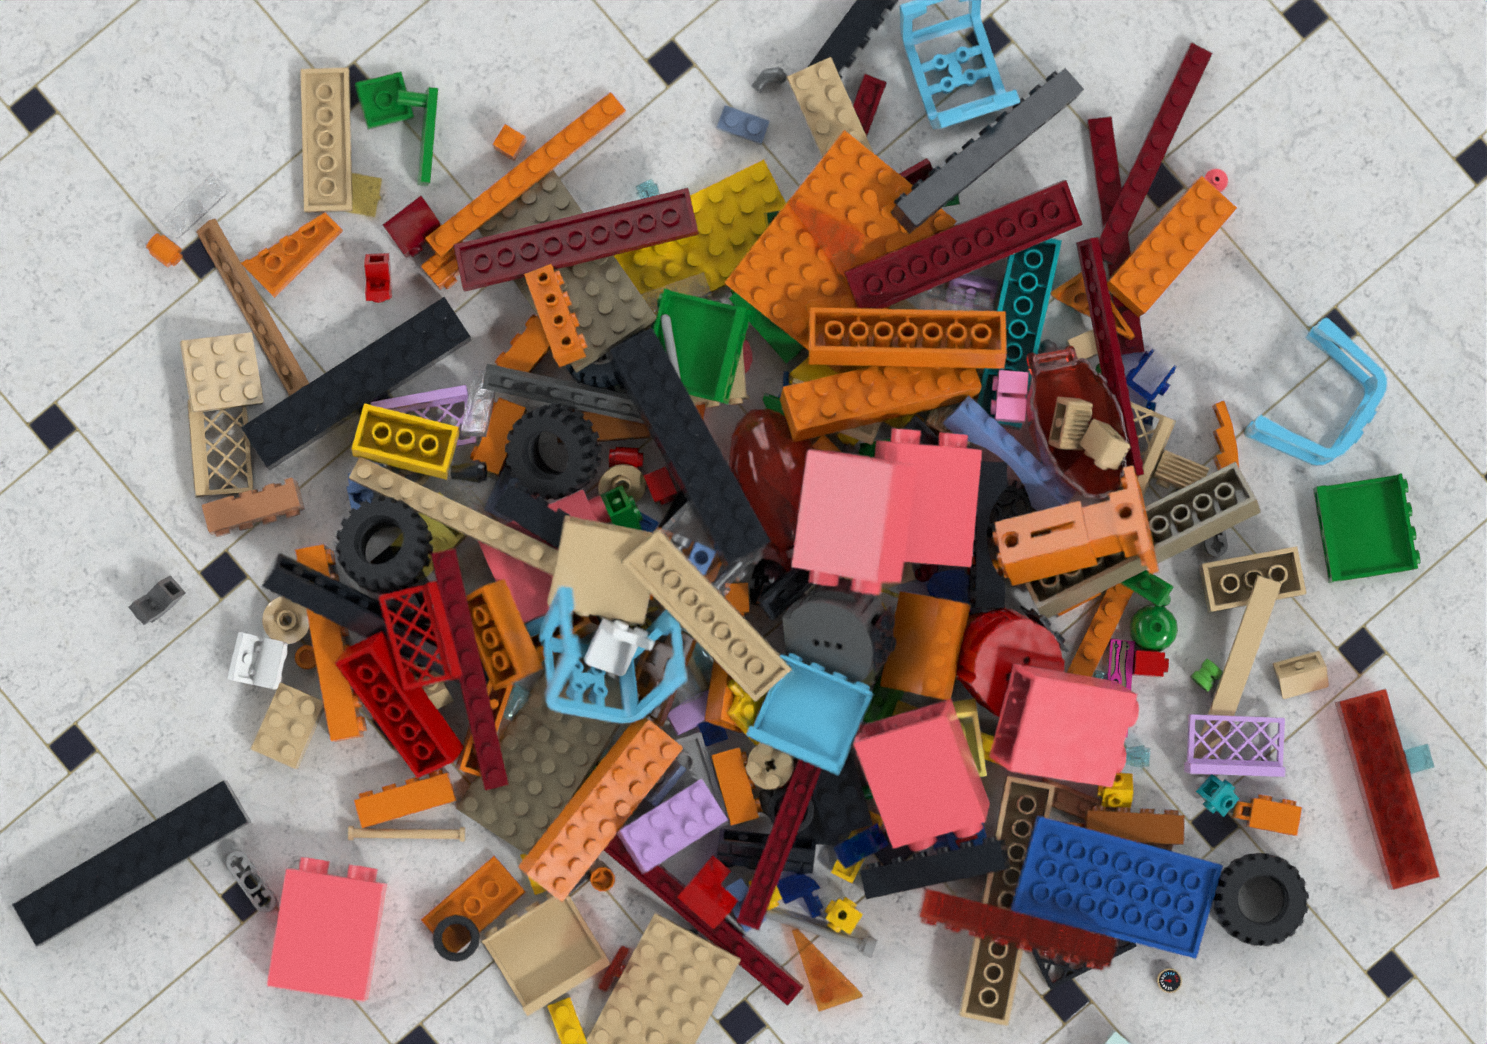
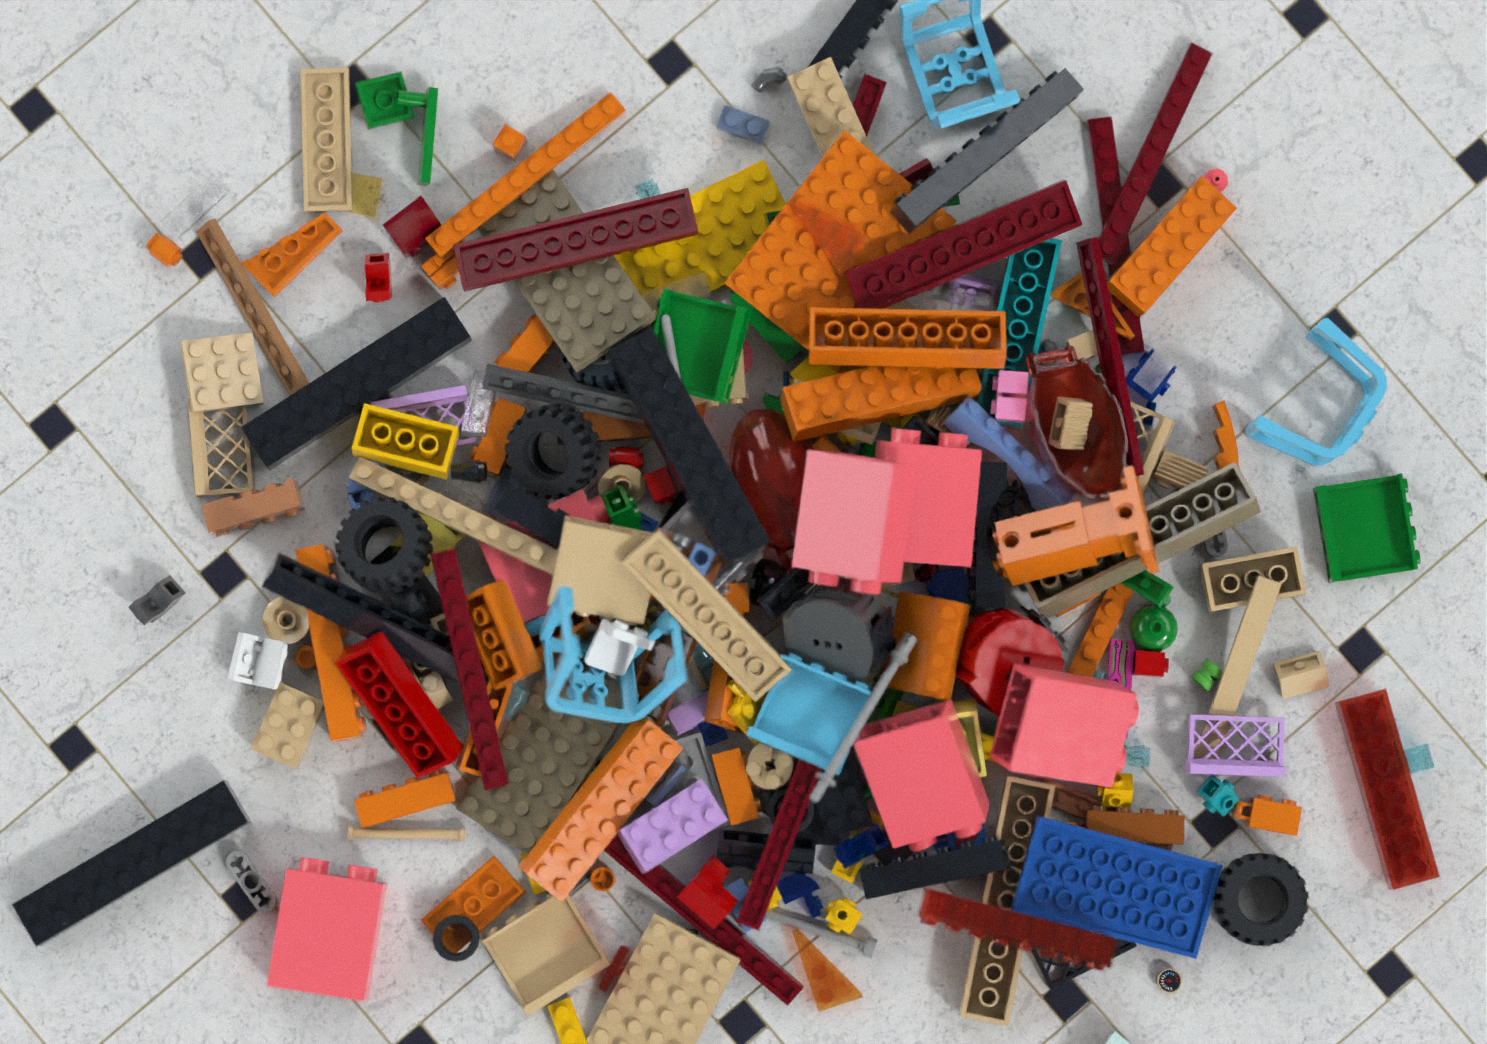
red fence [378,581,462,692] -> none
orange brick [524,264,588,367] -> none
tan brick [1080,419,1130,470] -> none
none -> light grey bar [810,632,918,802]

